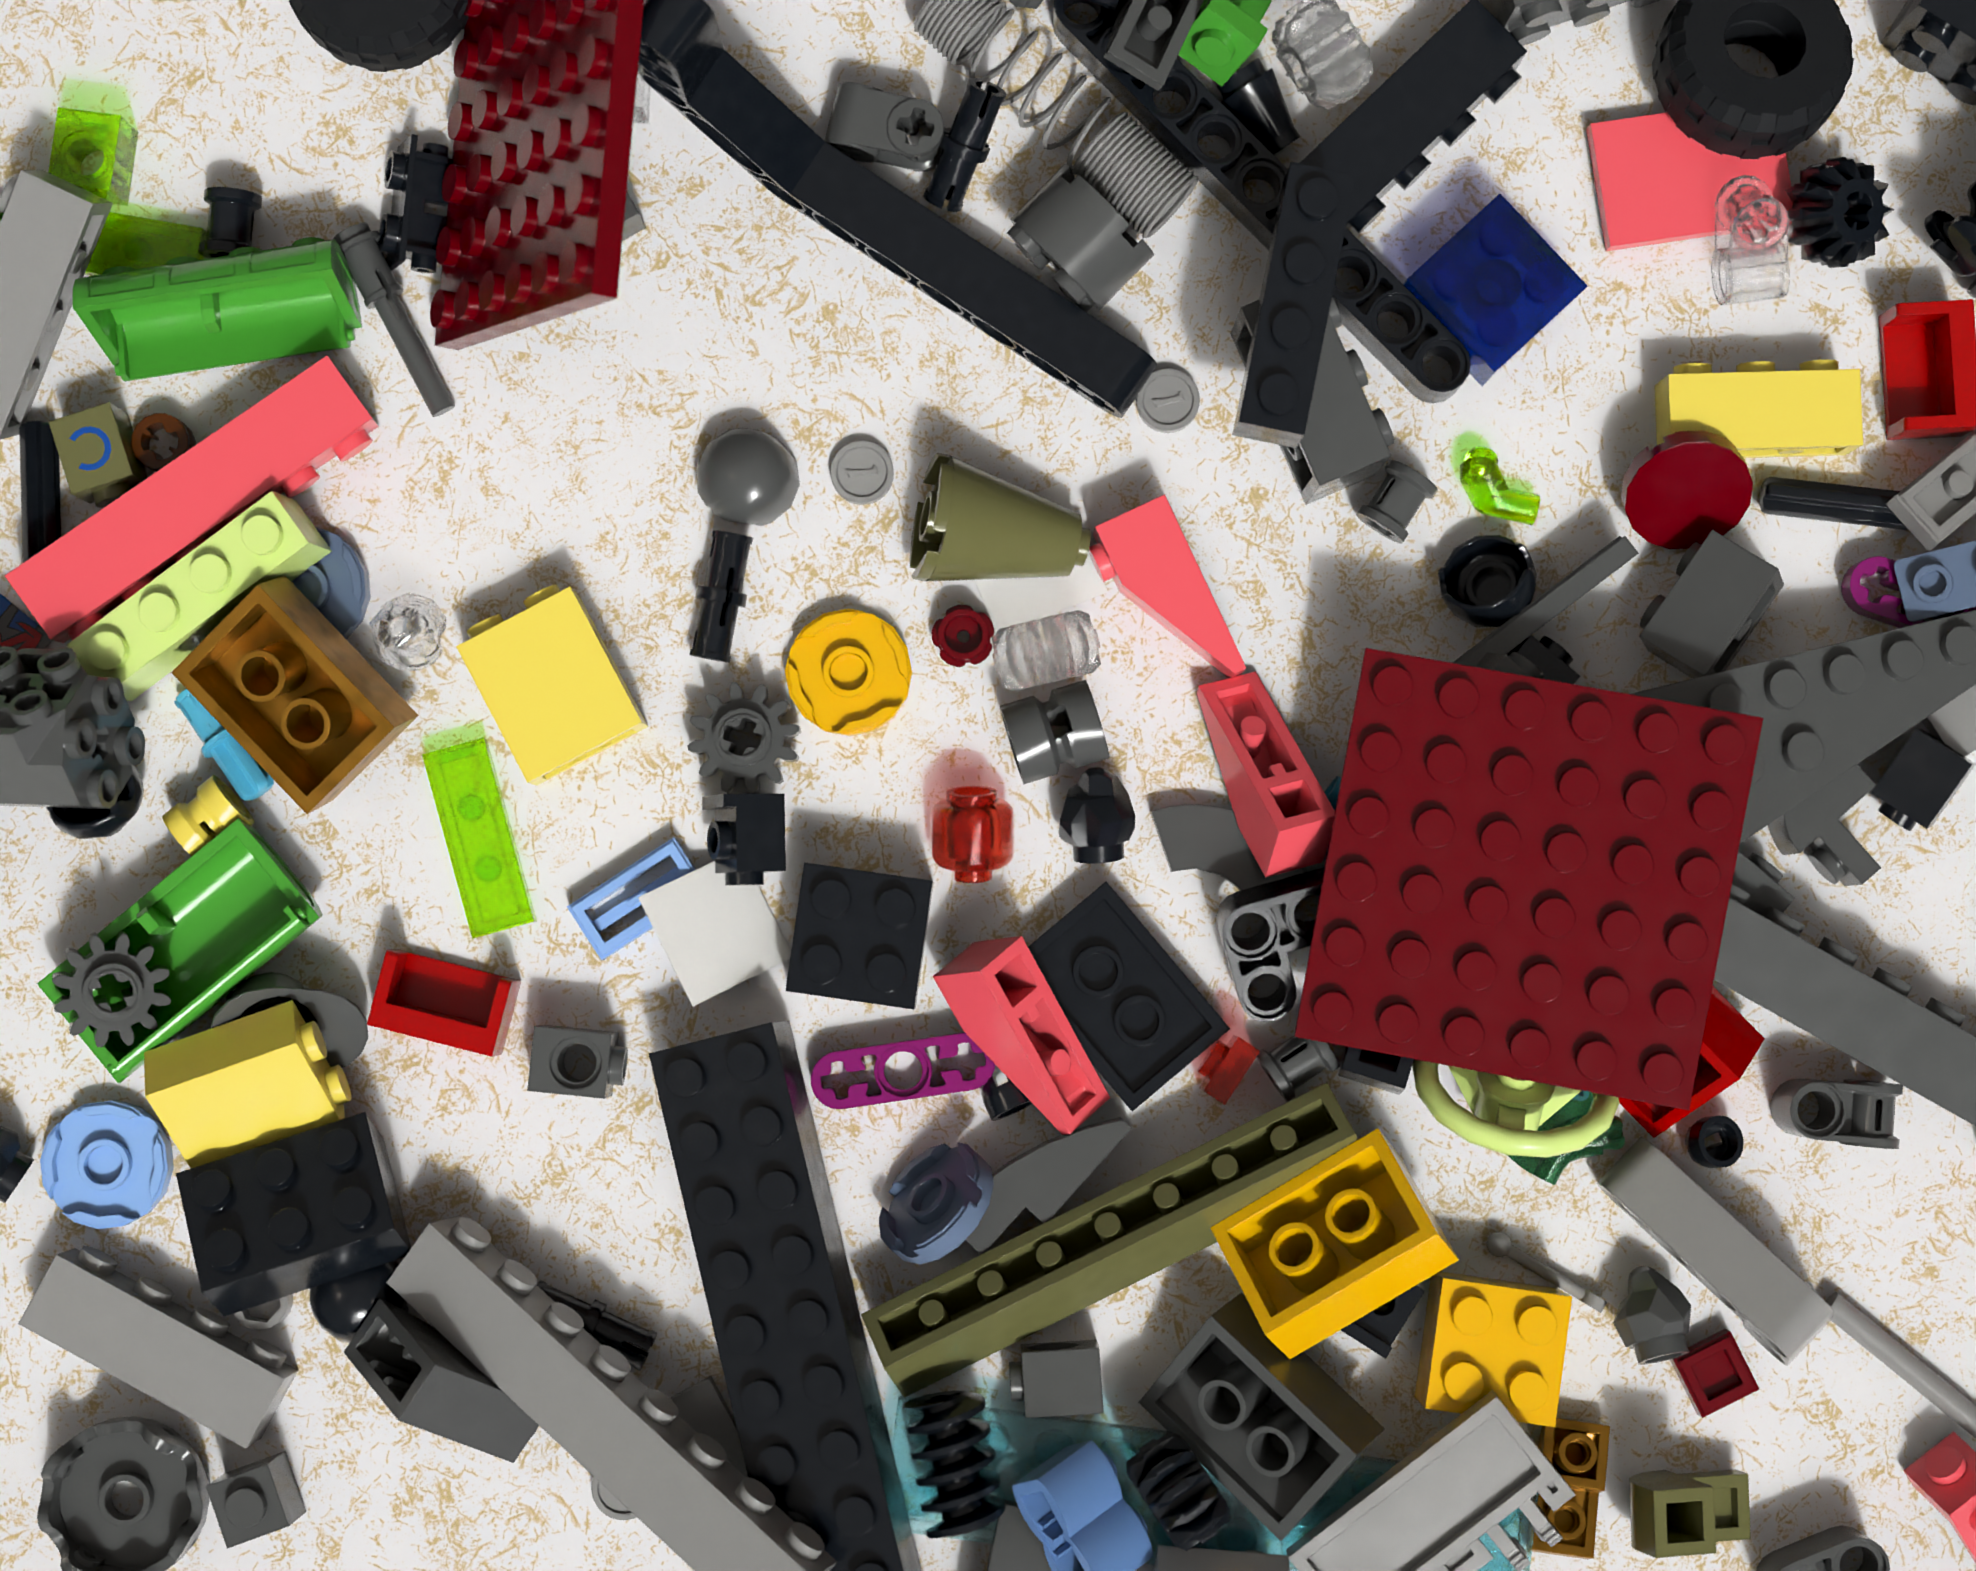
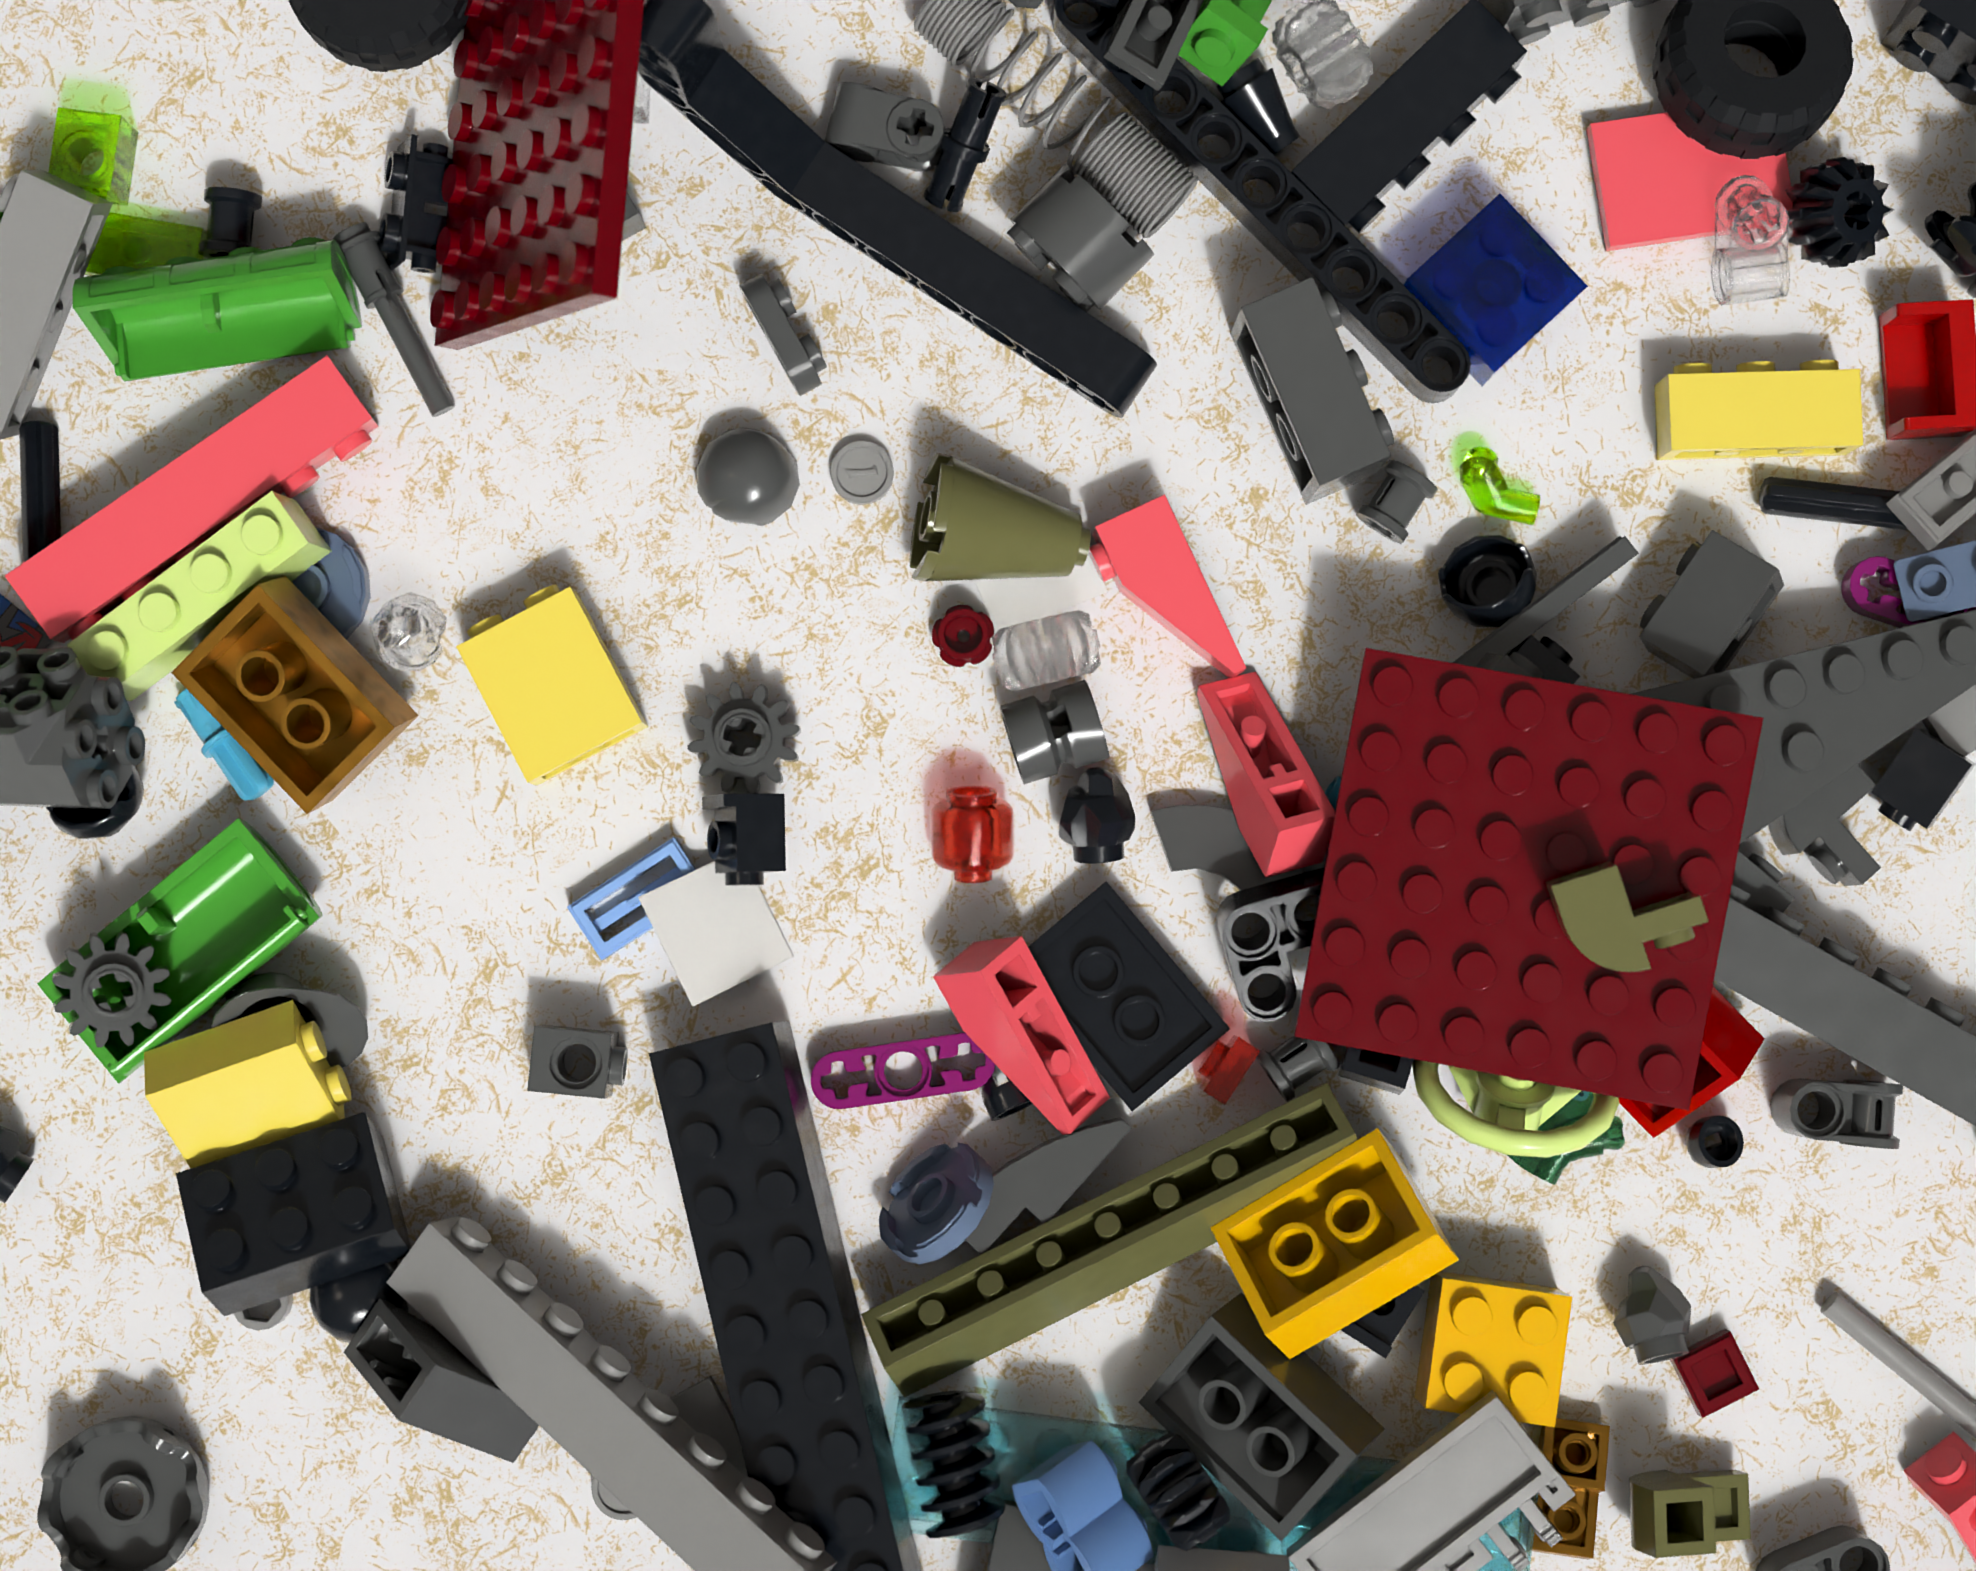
light grey brick [18,1246,298,1448] -> none
light blue tile [40,1100,174,1229] -> none
olive brick [49,402,148,508] -> none
reddish brown bush [131,413,196,472] -> none
light yellow wheel [162,775,255,856] -> none
dark grey brick [206,1451,306,1549] -> none
red panel [367,949,521,1057] -> none
clear neon green tile [422,737,537,939] -> none
black pin [537,1280,657,1371] -> none
black pin [689,530,753,663] -> none
yellow tile [785,608,912,737] -> none
black brick [785,862,934,1009] -> none
dark grey brick [1009,1339,1104,1418] -> none
light grey piece [1136,369,1200,433] -> none
black brick [1232,162,1356,448] -> none
light grey hinge [1487,1232,1607,1313] -> none
light grey beam [1597,1137,1834,1366] -> none
dark red tile [1621,430,1753,549] -> none
none -> dark grey plate [739,273,827,396]
none -> olive brick [1545,861,1709,972]

